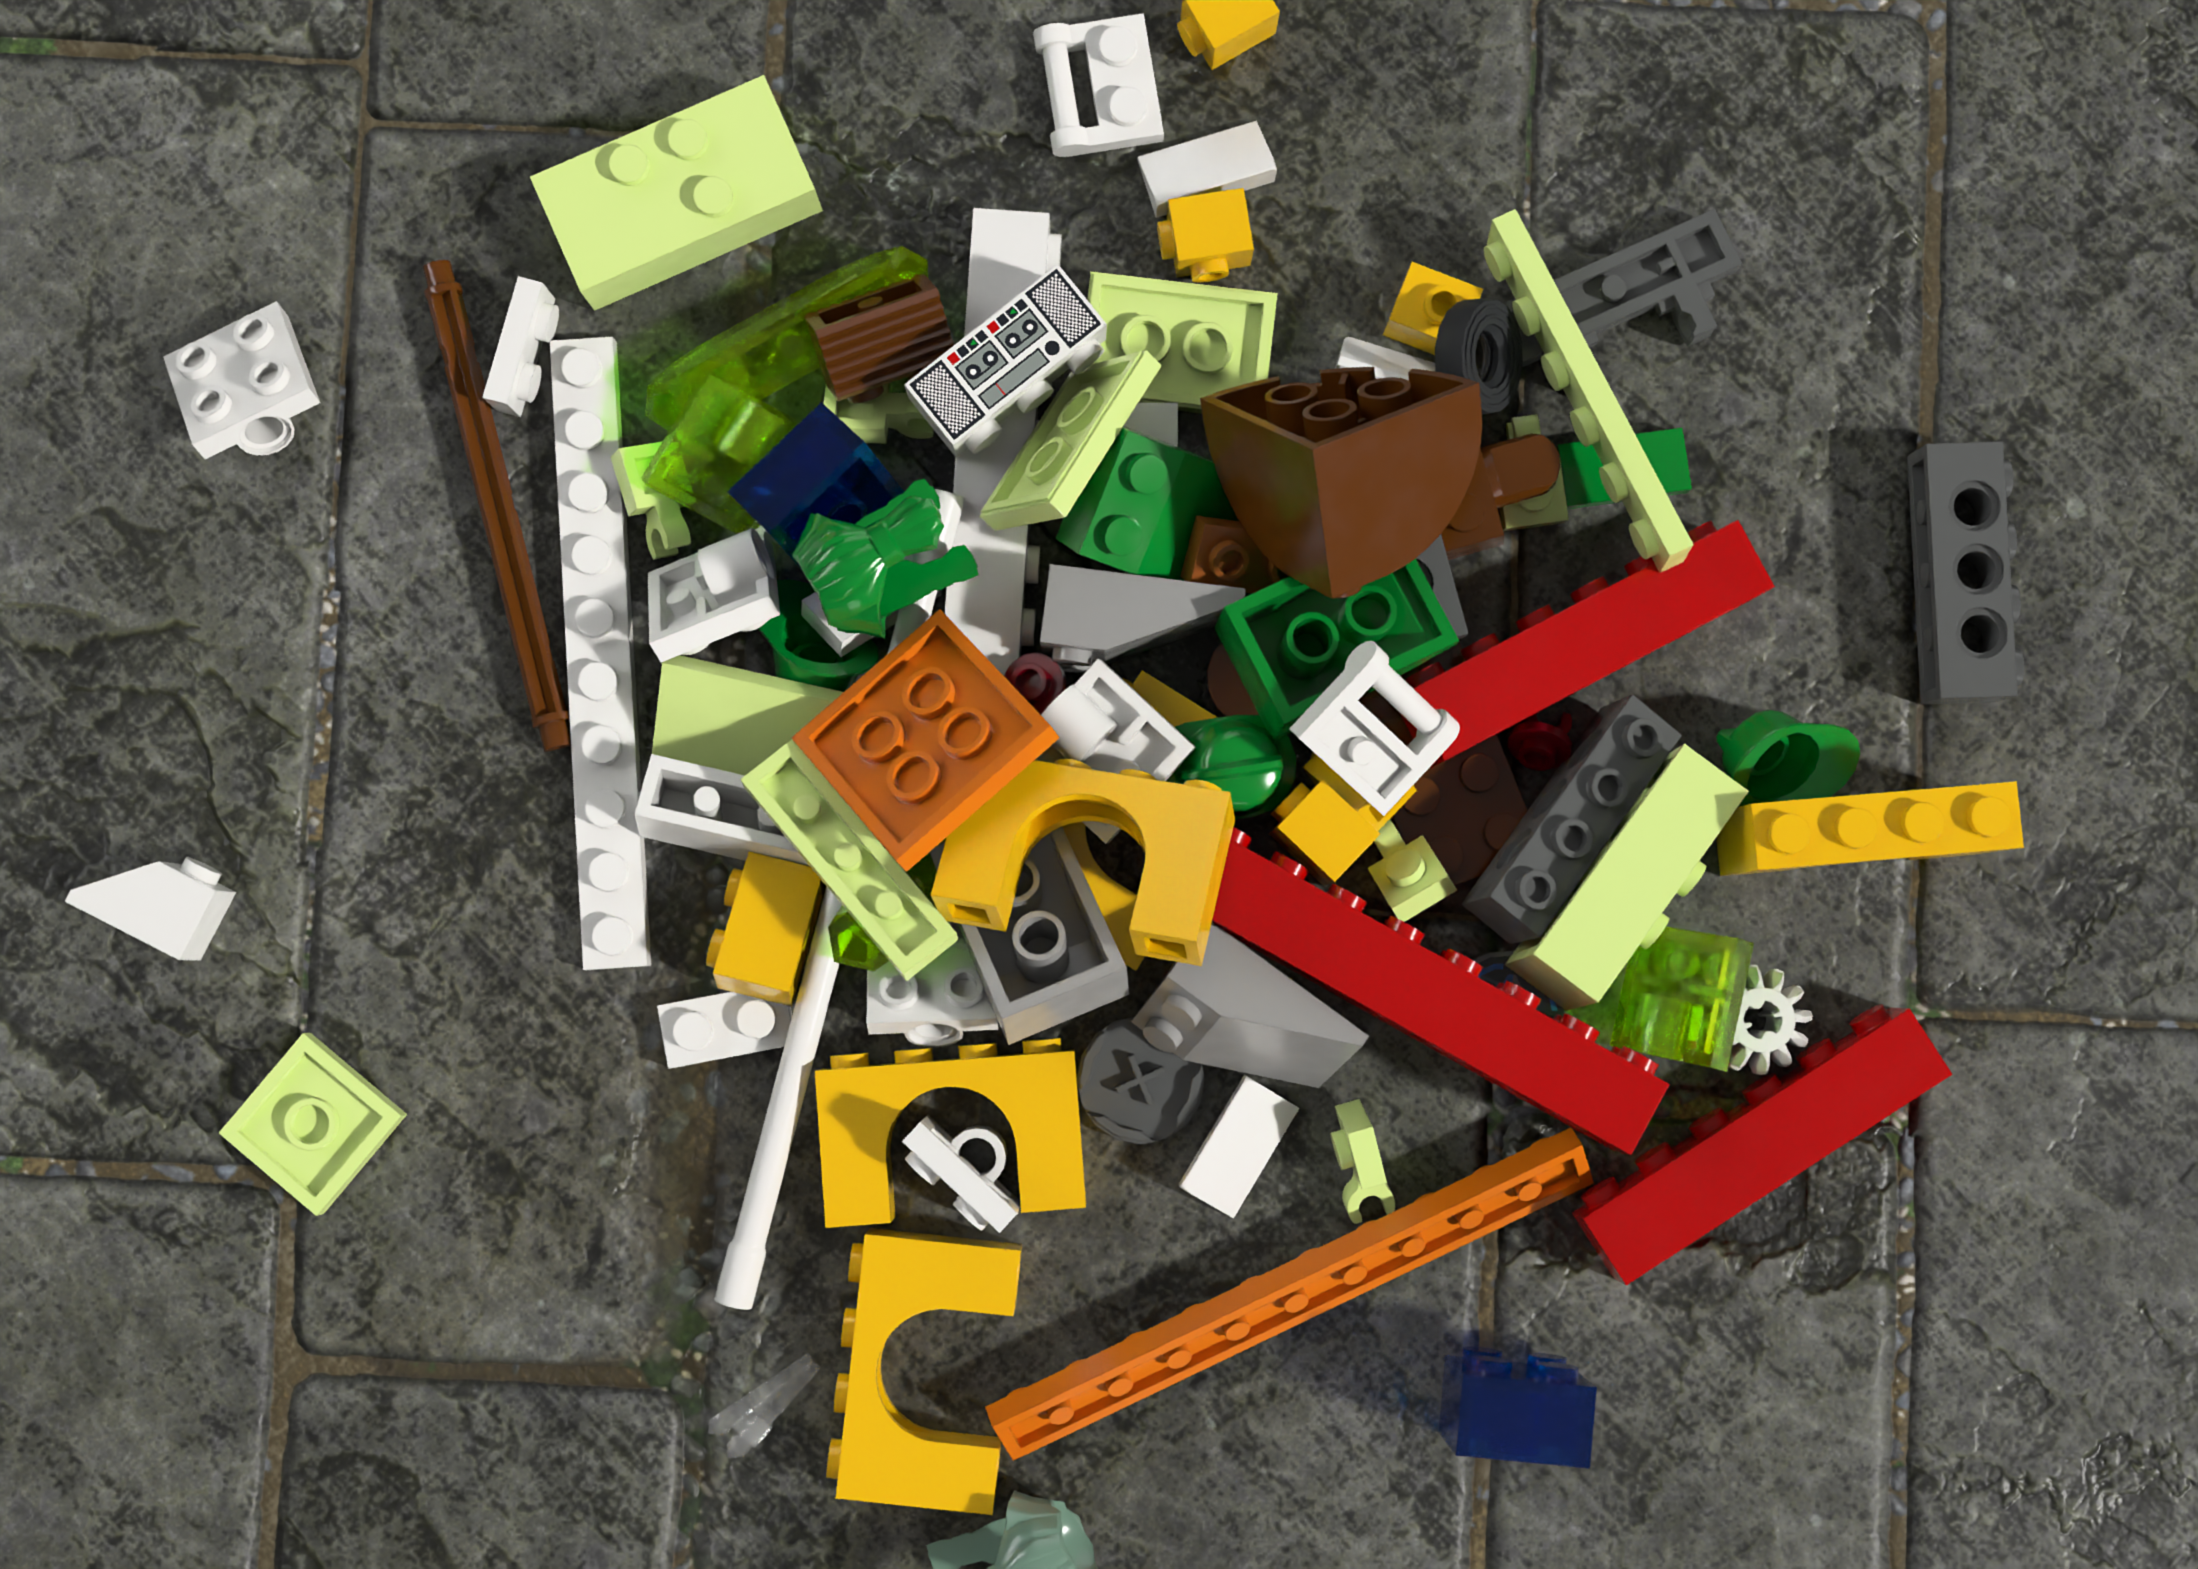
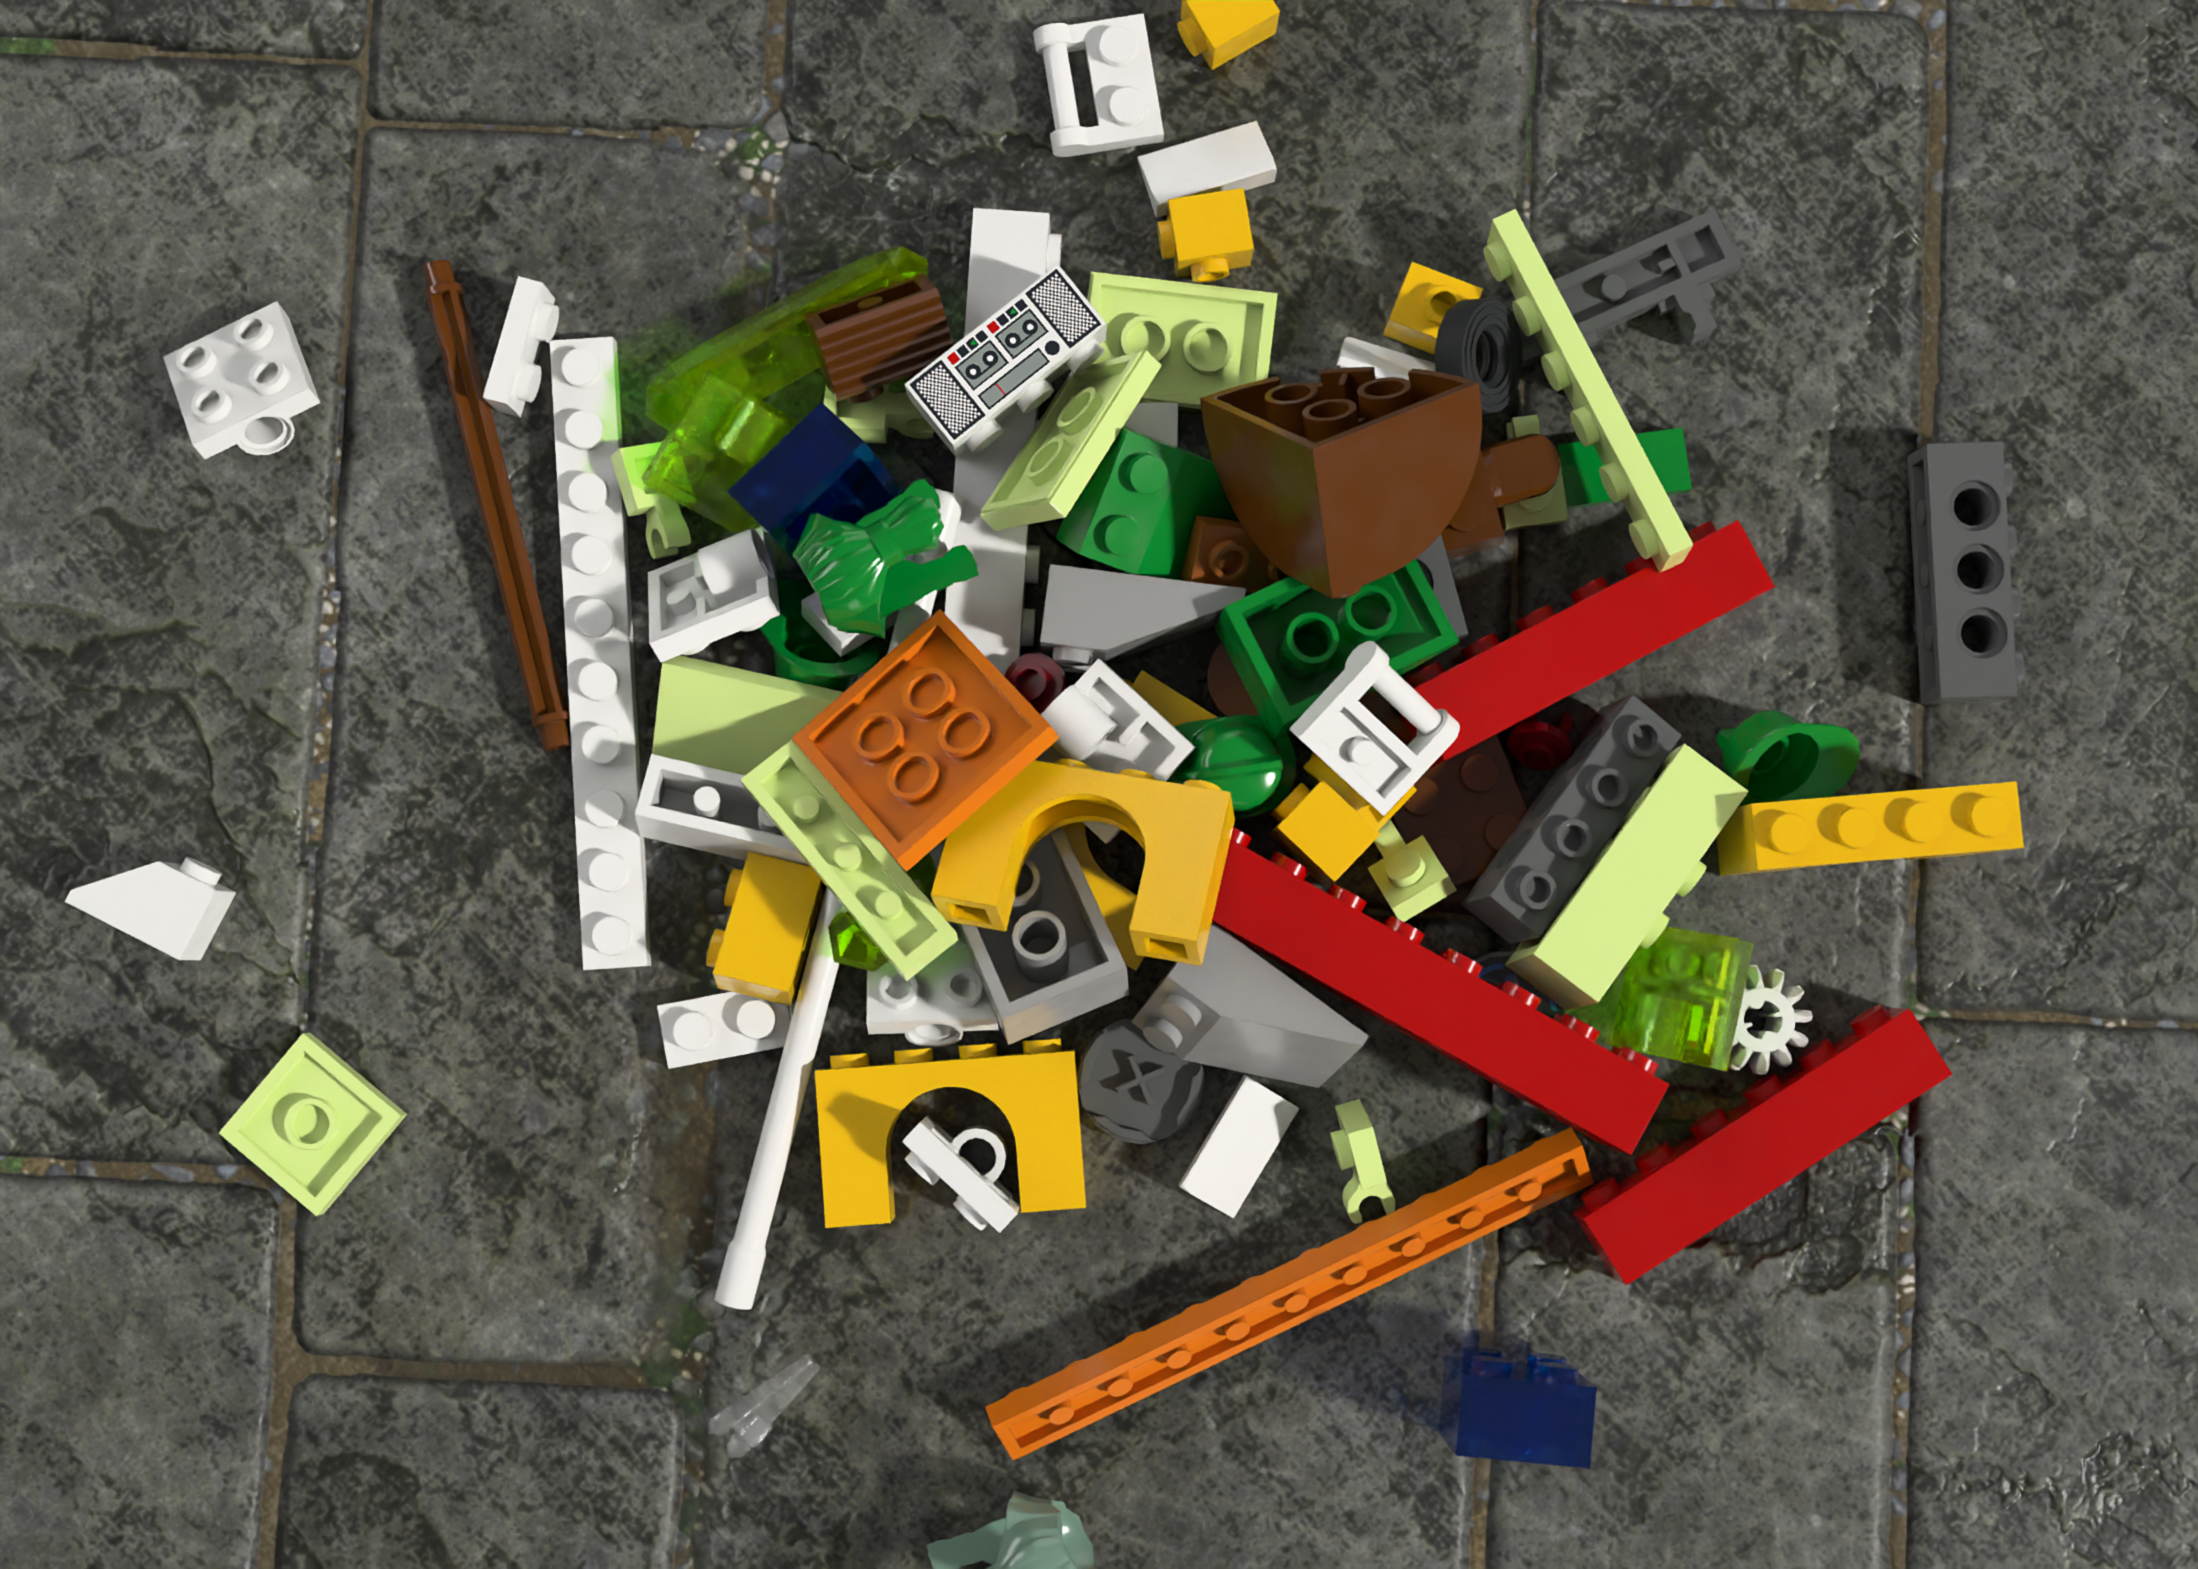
yellowish green brick [530,75,823,311] -> none
yellow arch [826,1228,1022,1515] -> none

